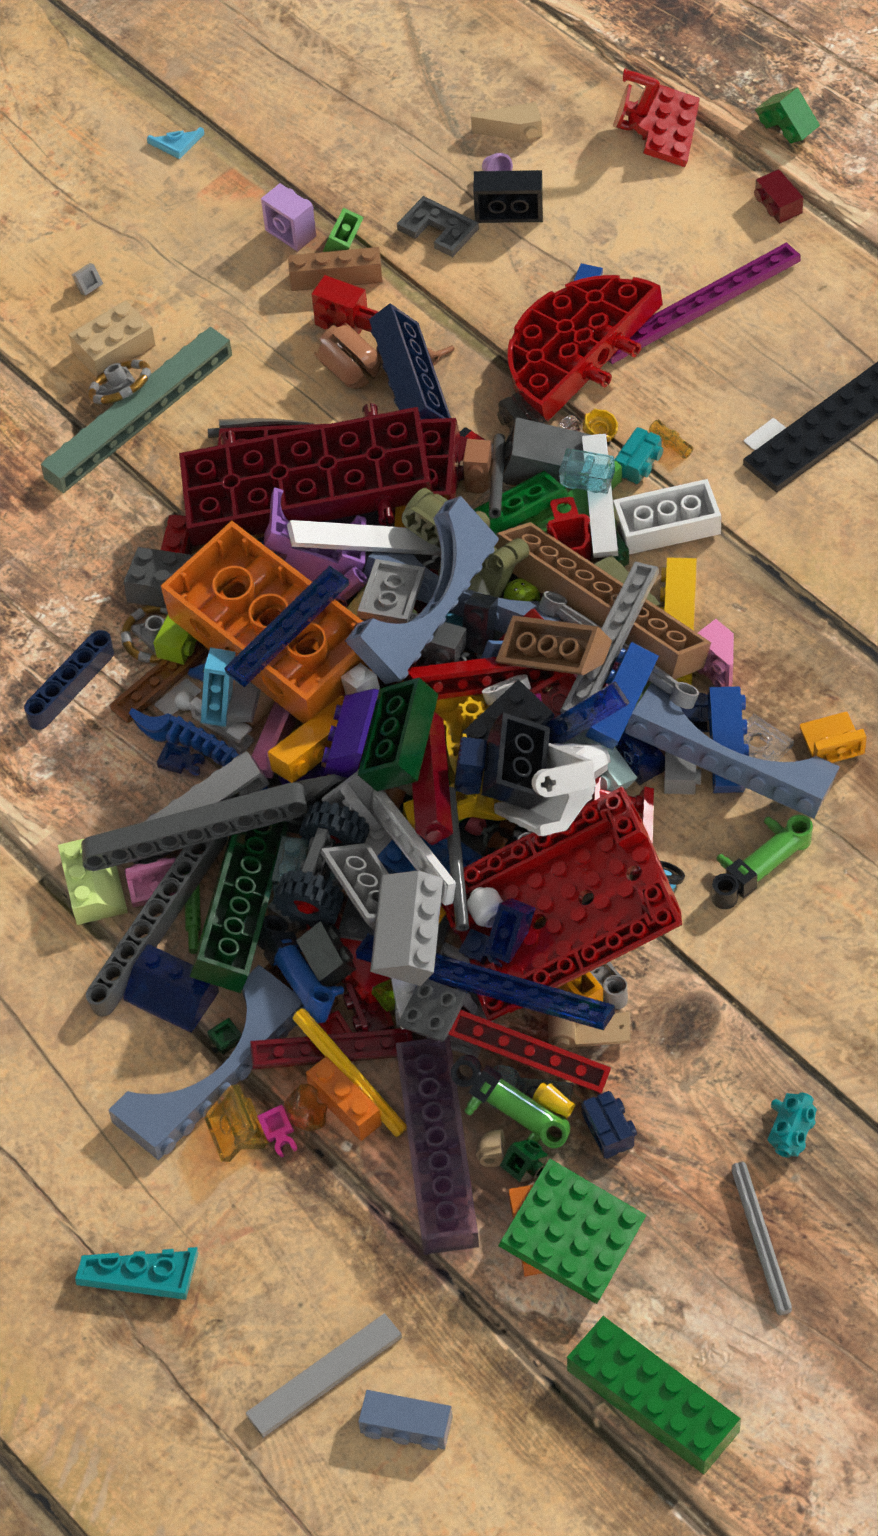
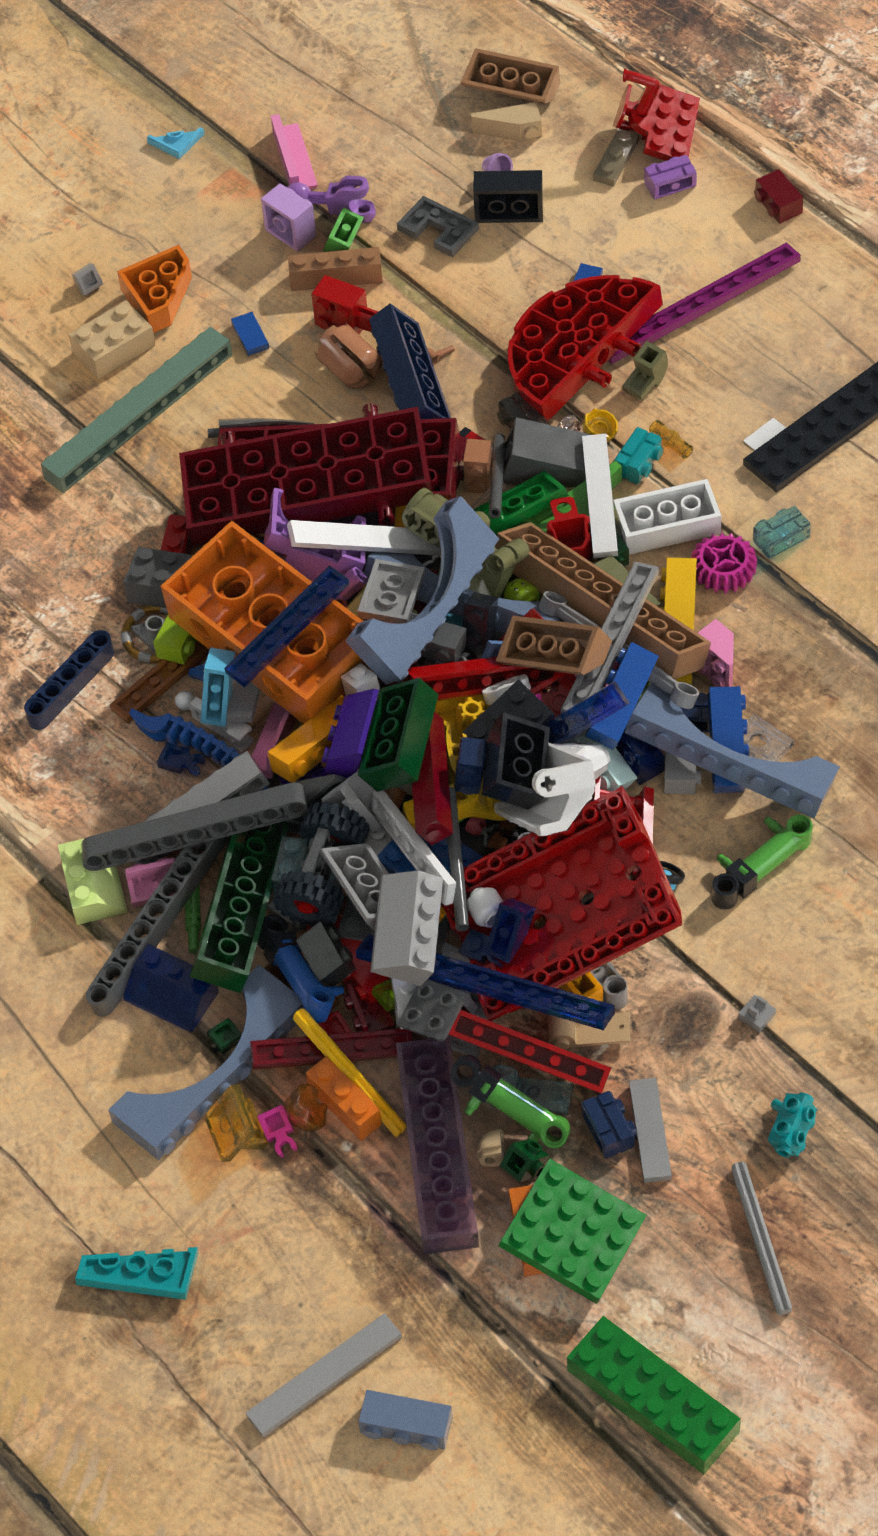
light grey piece [88,359,151,405] -> none
white sticker [154,678,201,715] -> none
yellow cone [533,1082,575,1118] -> none
clear light blue brick [559,448,615,494] -> none
green brick [755,87,820,144] -> none
light orange bracket [800,712,867,763] -> none
none -> orange brick [117,245,192,333]
none -> blue tile [231,312,269,356]
none -> bright pink panel [271,114,318,190]
none -> medium lavender piece [287,175,376,223]
none -> medium nougat slope [461,48,560,104]
none -> dark tan plate [593,129,639,186]
none -> olive brick [622,341,668,401]
none -> light grey tile [629,1078,672,1183]
none -> medium lavender brick [644,155,697,200]
none -> dark pink gear [691,532,757,594]
none -> light grey tile [738,995,776,1033]
none -> clear light blue brick [753,506,811,559]

